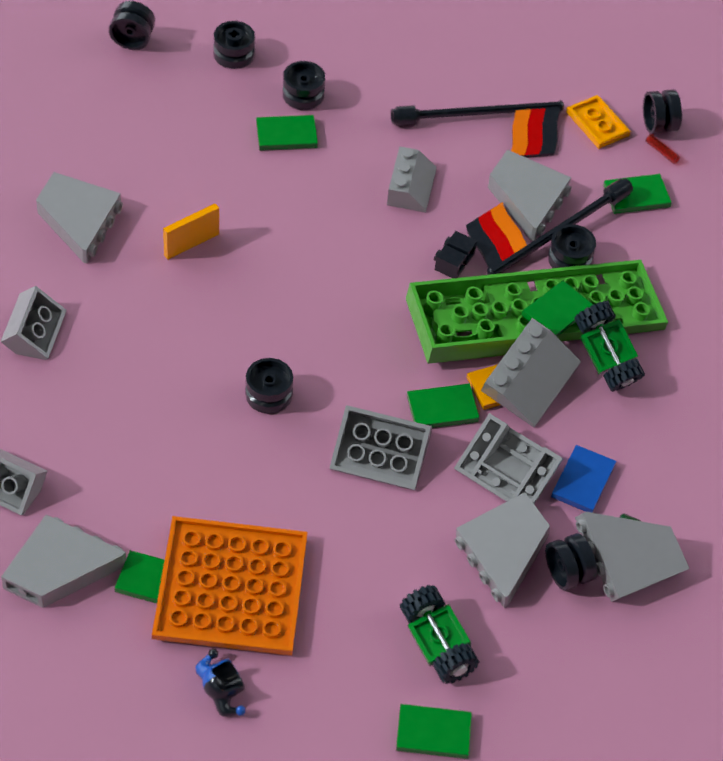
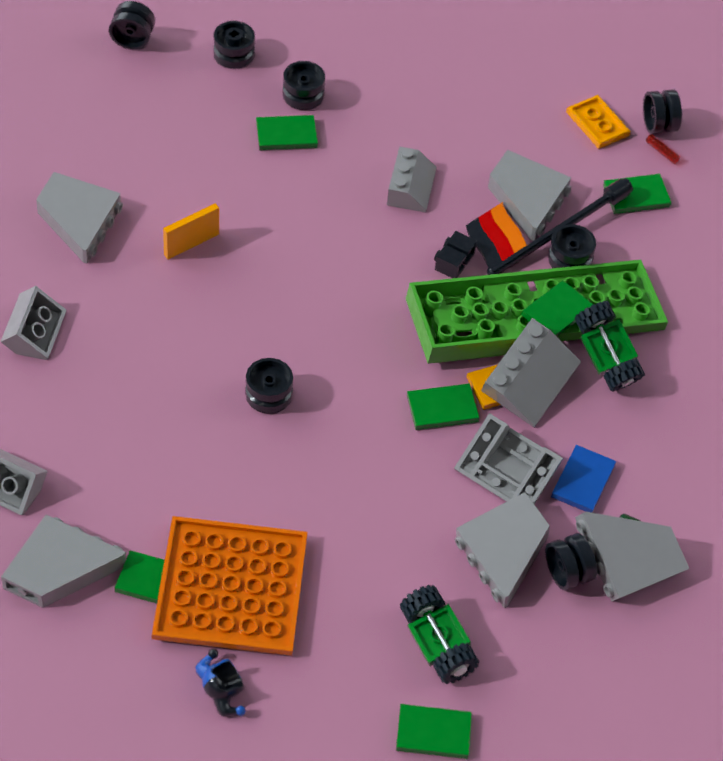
light grey slope [329,405,432,490] -> none
flag [391,100,564,158] -> none

